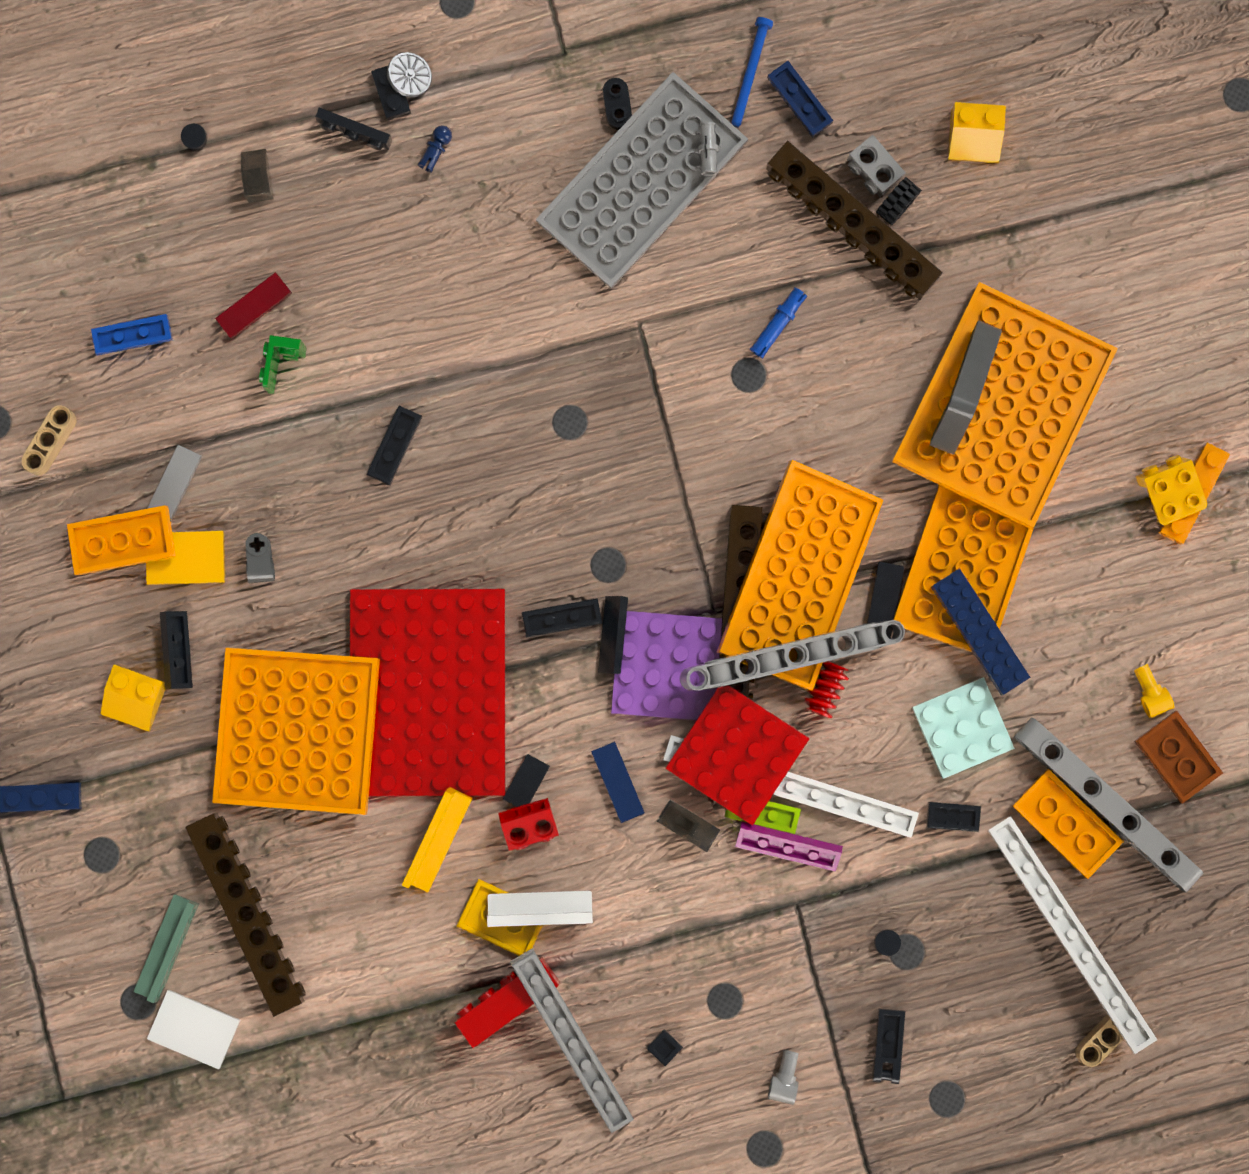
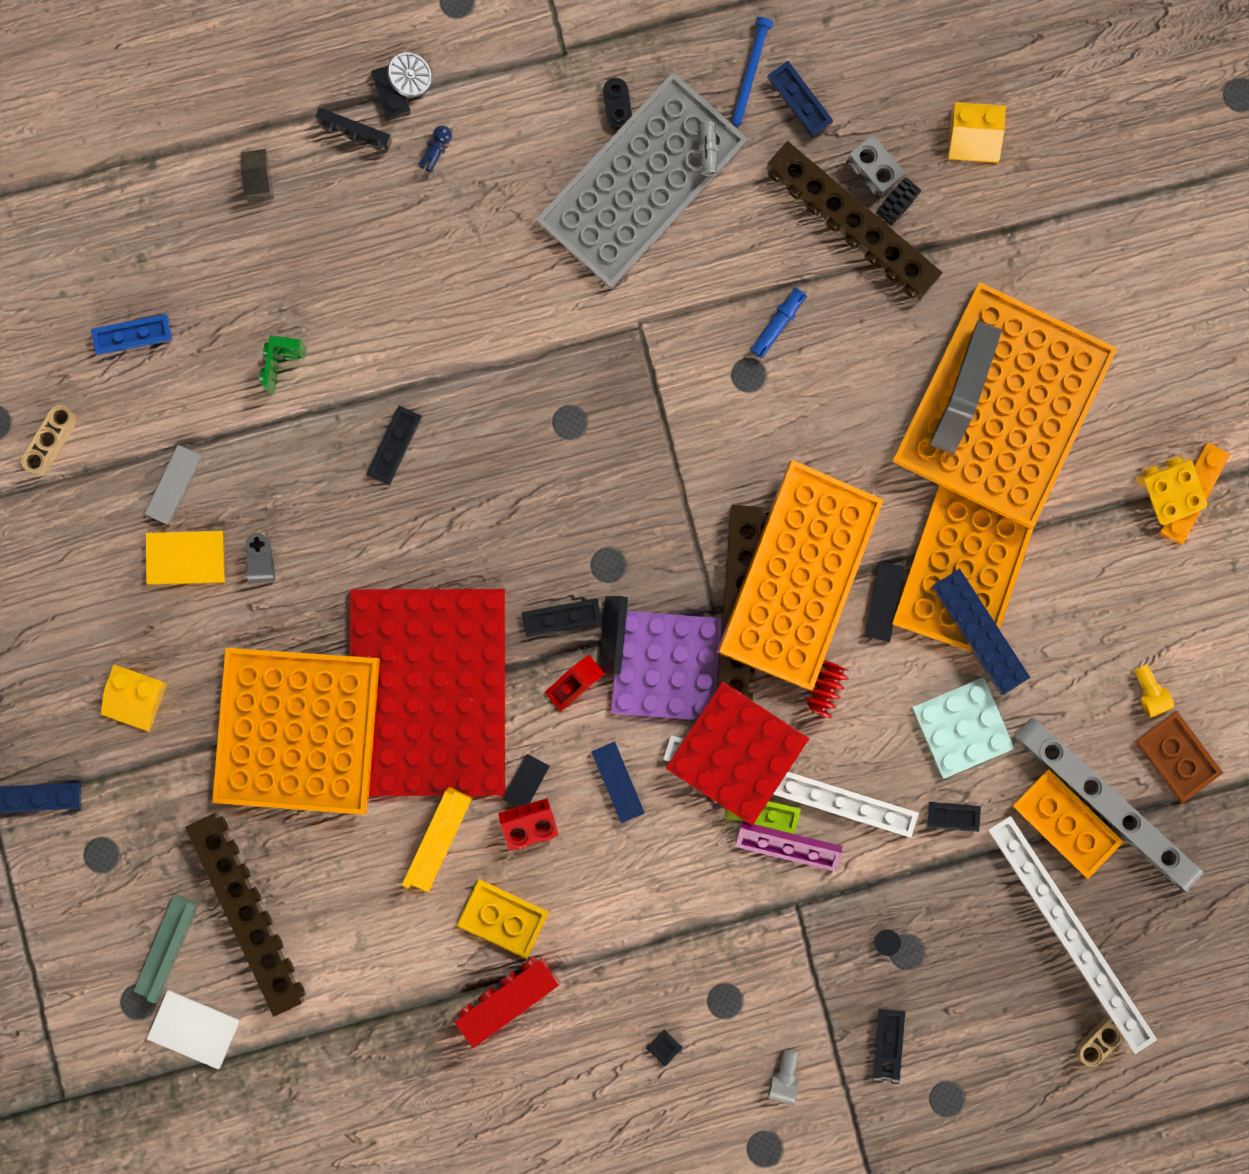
light orange plate [67,505,176,575] -> none
black plate [160,611,193,690] -> none
black tile [181,123,208,151] -> none
dark red tile [215,272,292,340] -> none
white panel [487,891,593,927] -> none
light grey tile [510,948,634,1133] -> none
clear smoke slope [657,799,720,852] -> none
light grey beam [680,620,905,690] -> none
none -> red slope [544,654,605,712]

